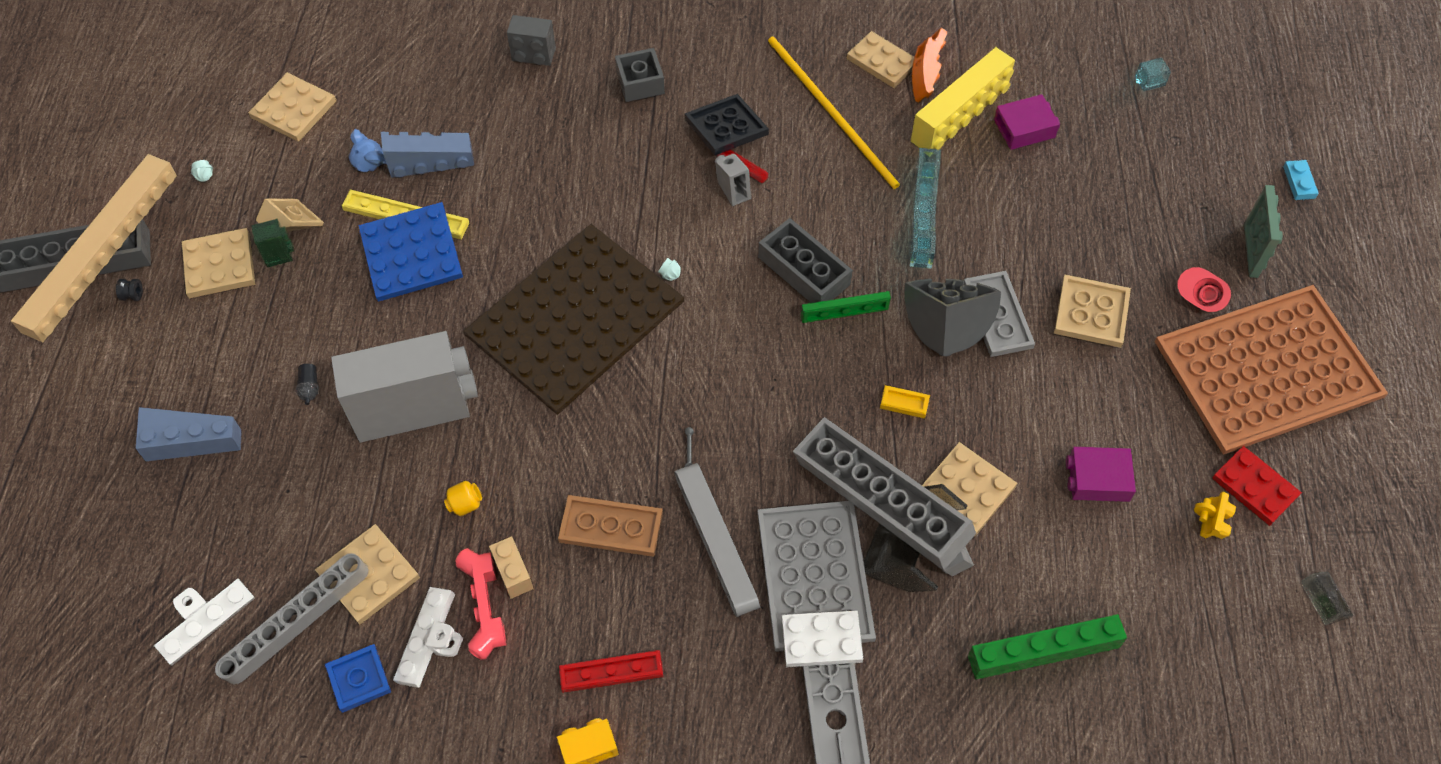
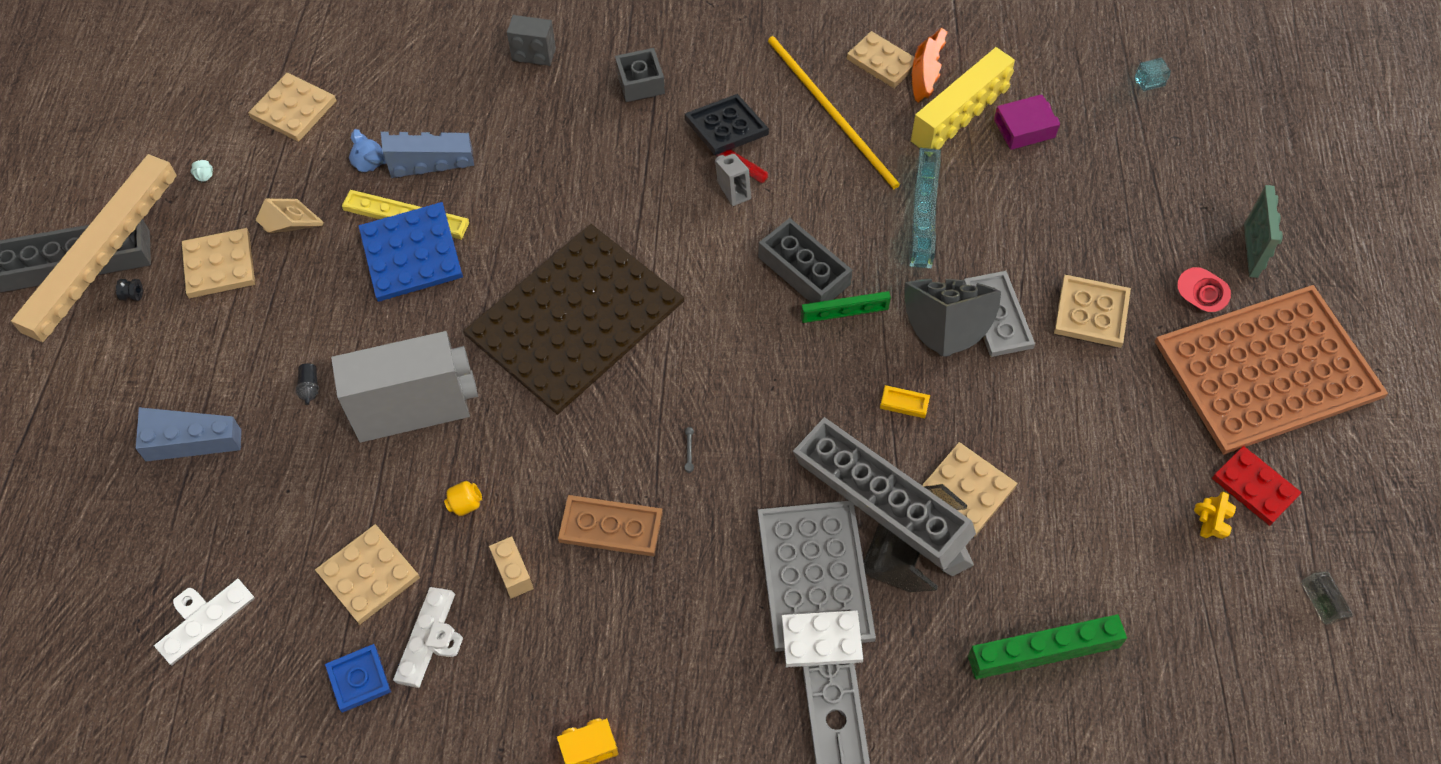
light grey beam [215,553,368,684] -> none
clear green brick [251,219,295,268] -> none
coral plate [455,548,507,660] -> none
red tile [559,650,664,693] -> none
light aqua plate [658,258,680,281] -> none
light grey beam [674,463,760,617] -> none
magenta brick [1066,447,1136,502] -> none
medium azure plate [1283,160,1319,200] -> none

